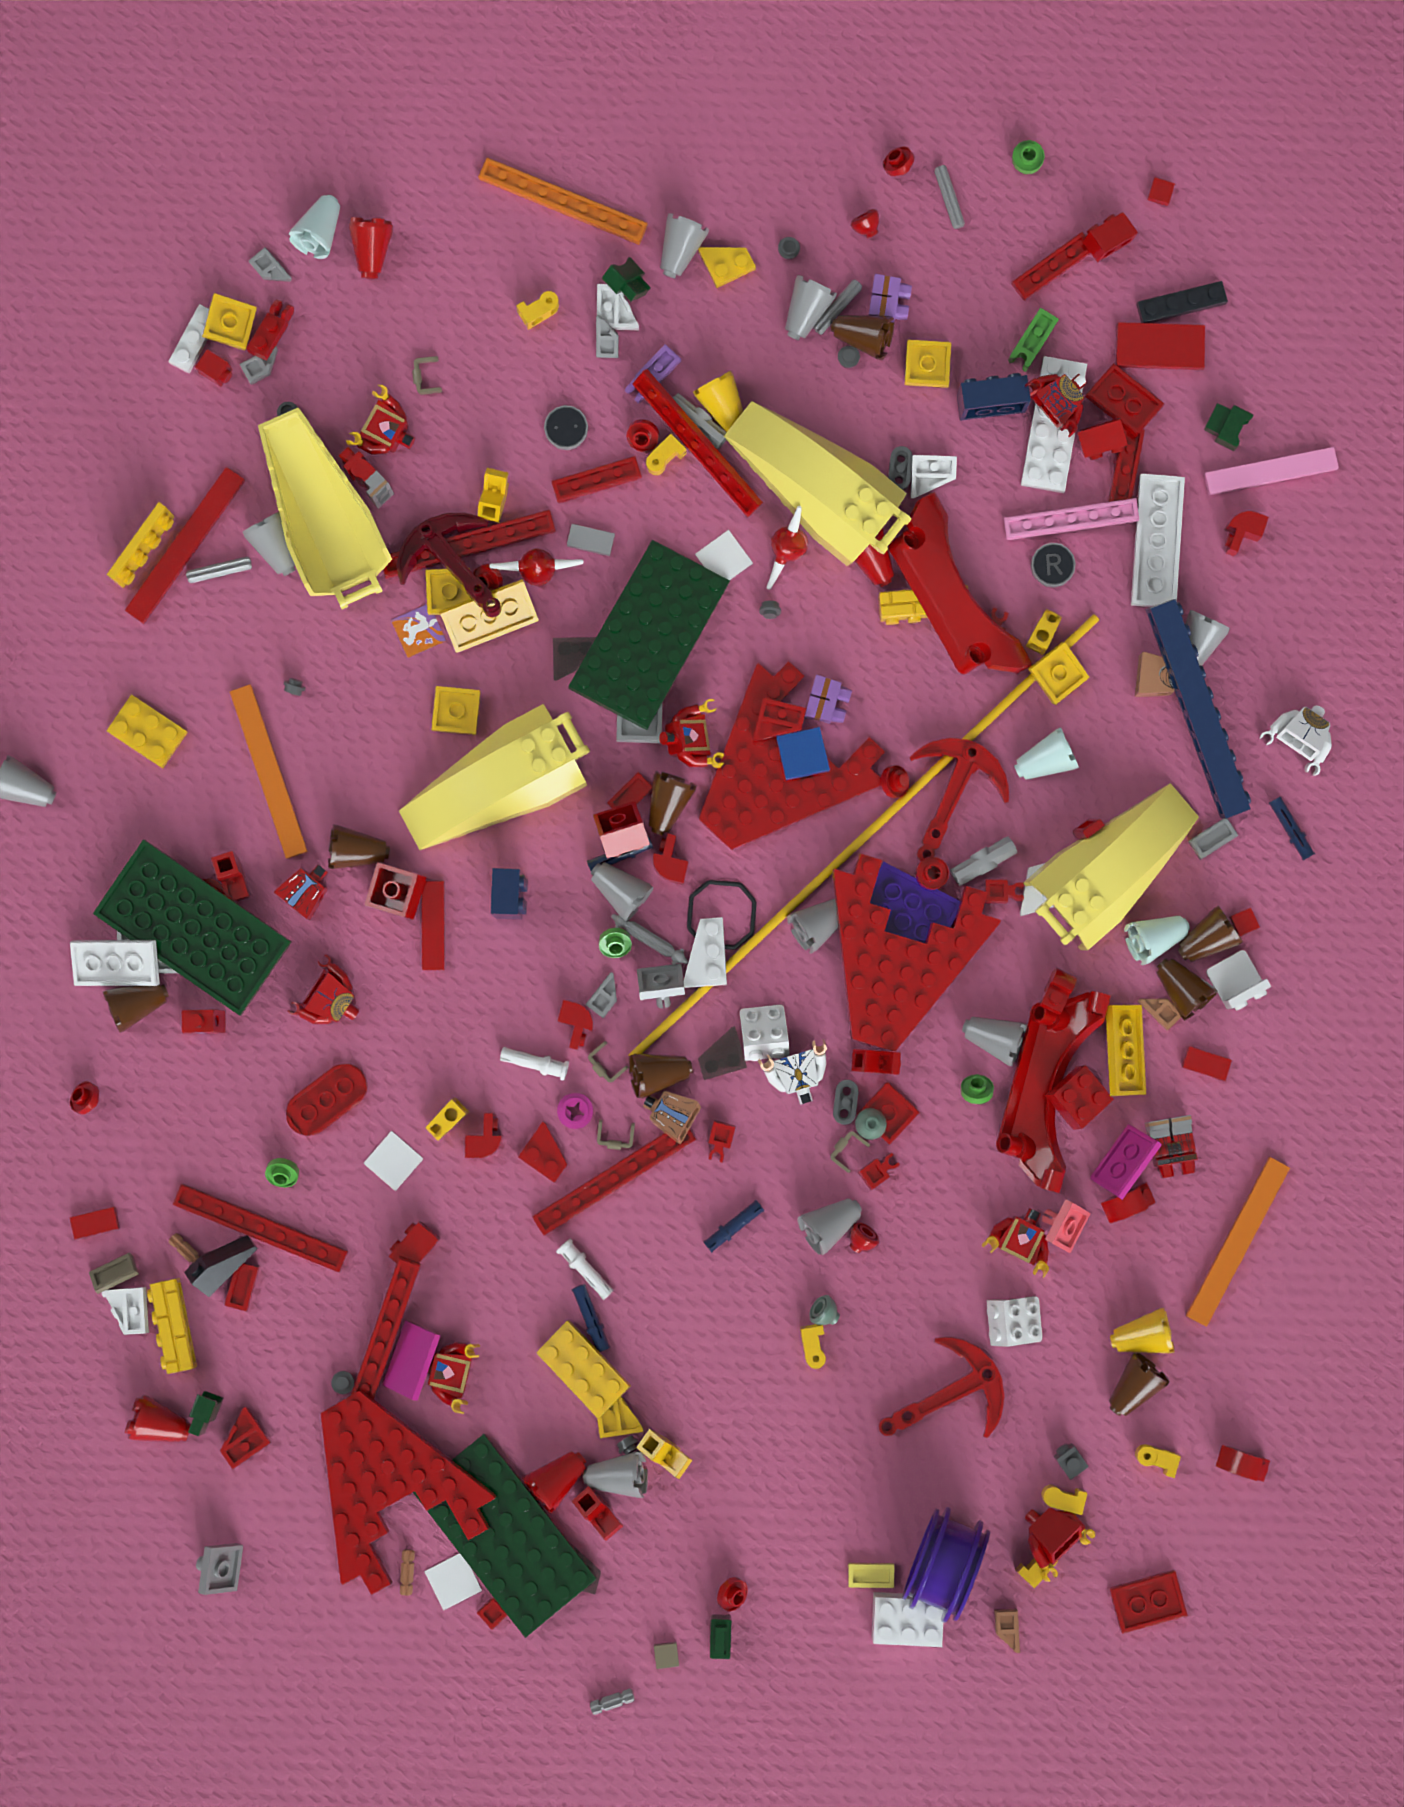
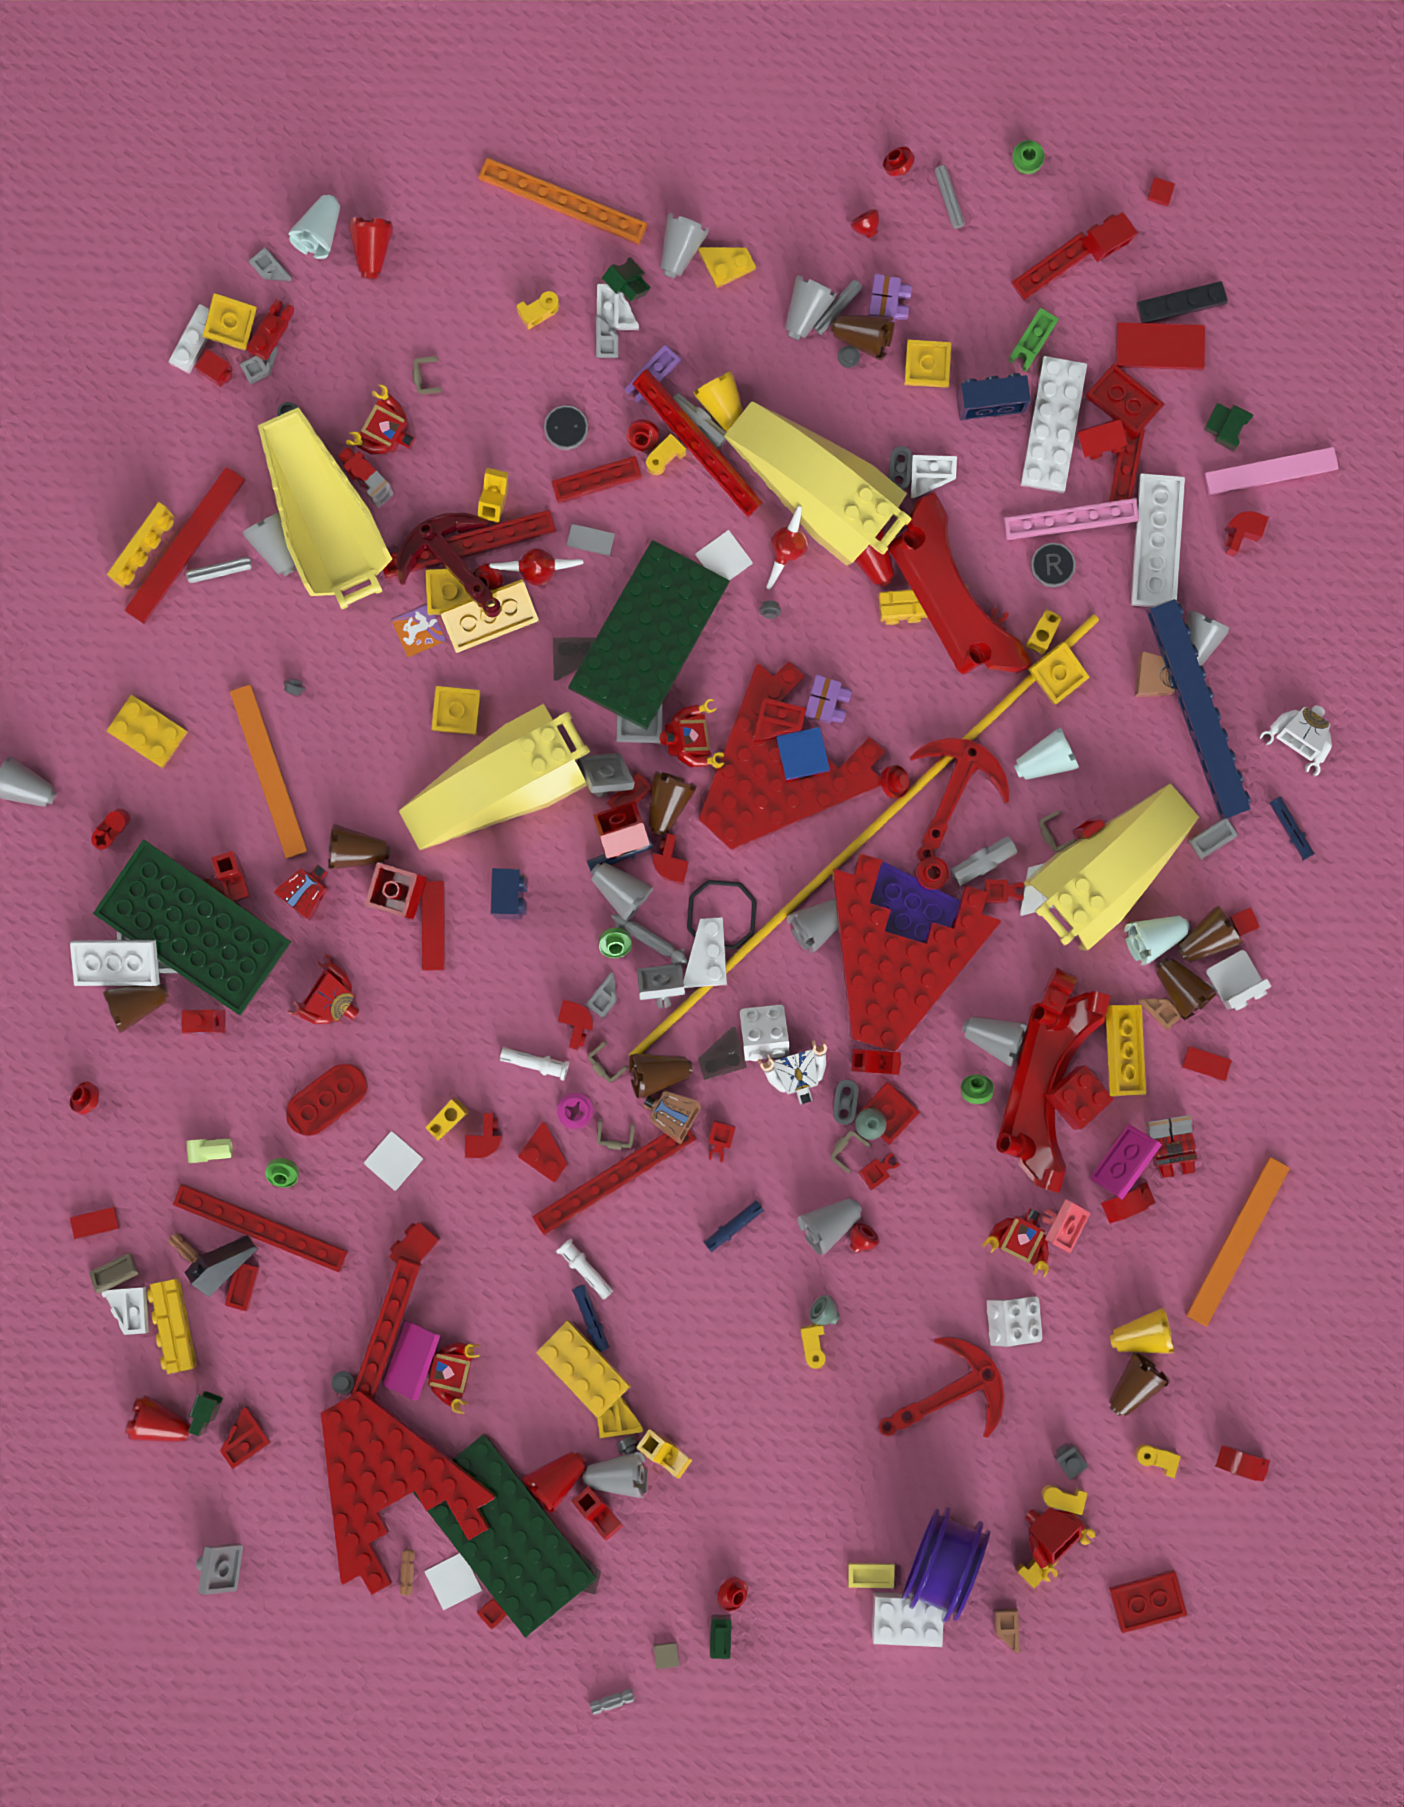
dark grey plate [778,237,800,259] -> none
red torso [1025,374,1087,437] -> none
none -> red piece [91,808,130,850]
none -> yellowish green piece [186,1138,233,1163]
none -> light grey tile [577,753,634,797]
none -> dark tan piece [1038,810,1076,852]

